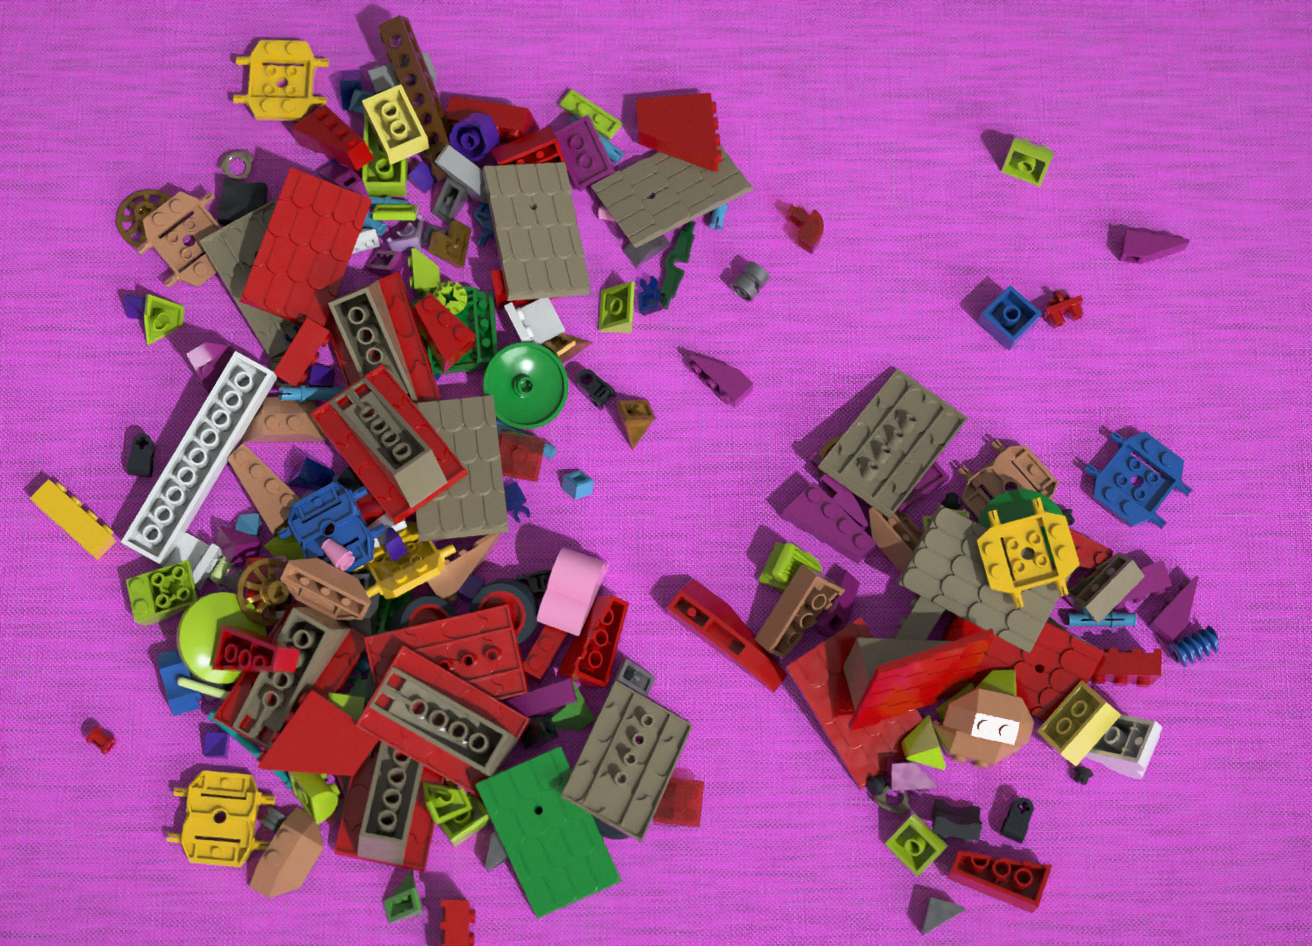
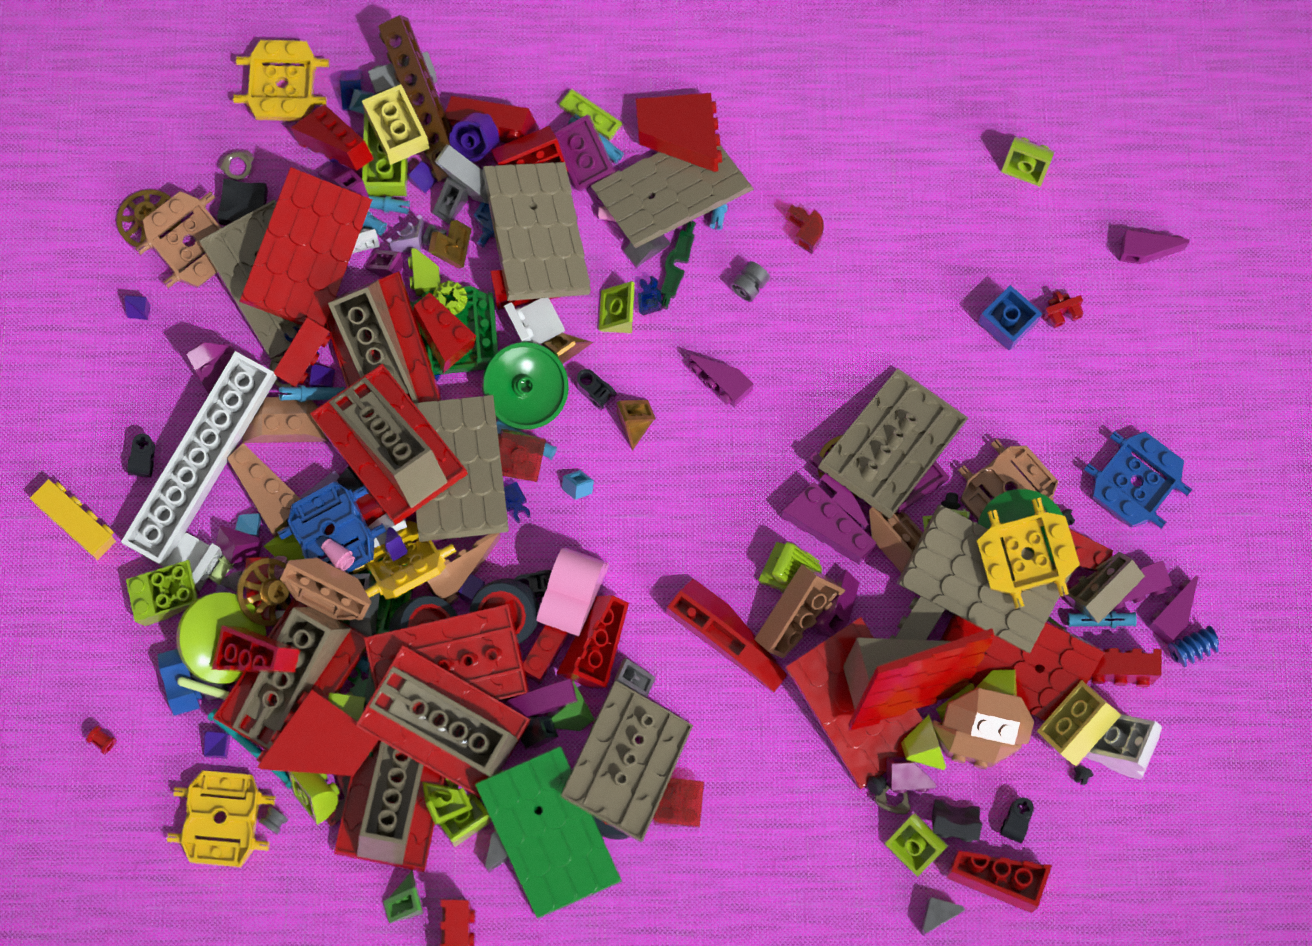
lime slope [144,294,185,346] -> none
nougat wedge [249,807,324,899] -> none
clear blue slope [288,457,335,490] -> none
lime tile [373,204,419,220] -> none

